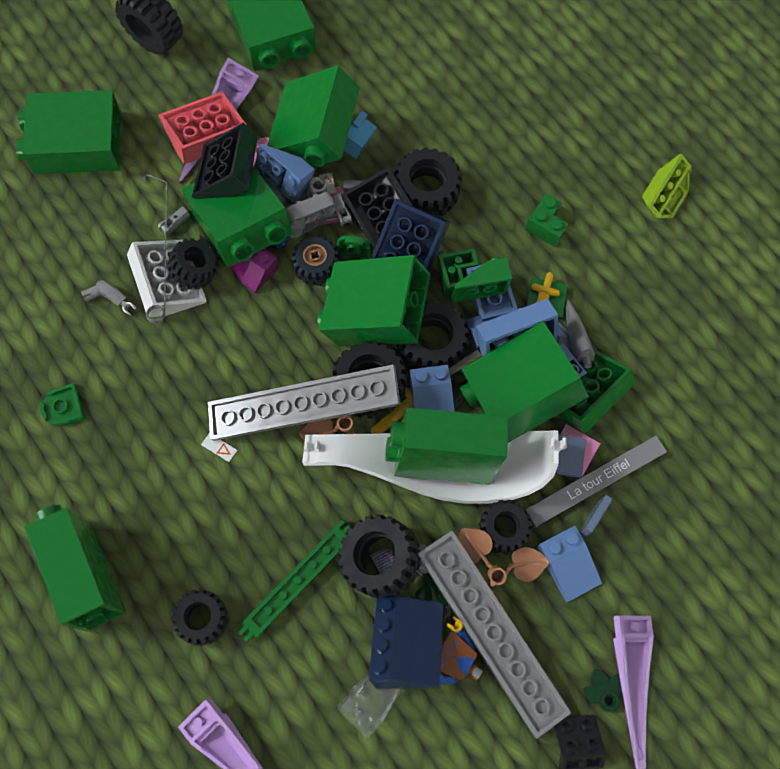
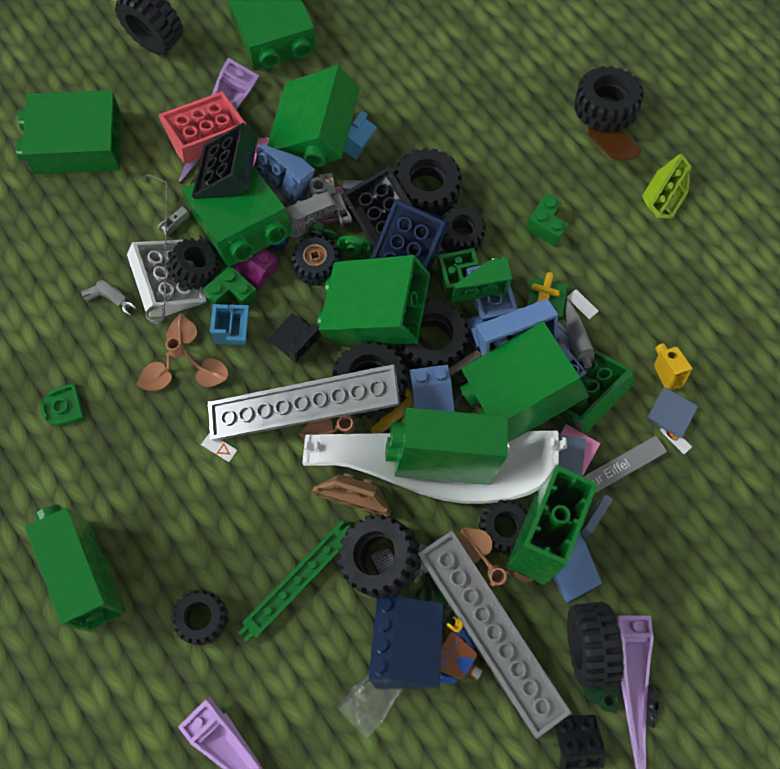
none -> nougat plant [136,313,228,391]
none -> green brick [202,266,258,306]
none -> dark azure plate [210,304,250,345]
none -> black bracket [268,313,321,363]
none -> dark green plate [308,222,341,244]
none -> medium nougat wedge [313,473,391,517]
none -> black tyre [442,206,486,253]
none -> green brick [506,465,598,585]
none -> white sticker [567,289,598,319]
none -> black tyre [567,602,624,689]
none -> black tyre [574,66,644,132]
none -> reddish brown shield [587,128,641,162]
none -> sand blue tile [646,387,698,438]
none -> black piece [646,684,660,728]
none -> yellow torso [654,343,693,390]
none -> white sticker [660,428,692,454]

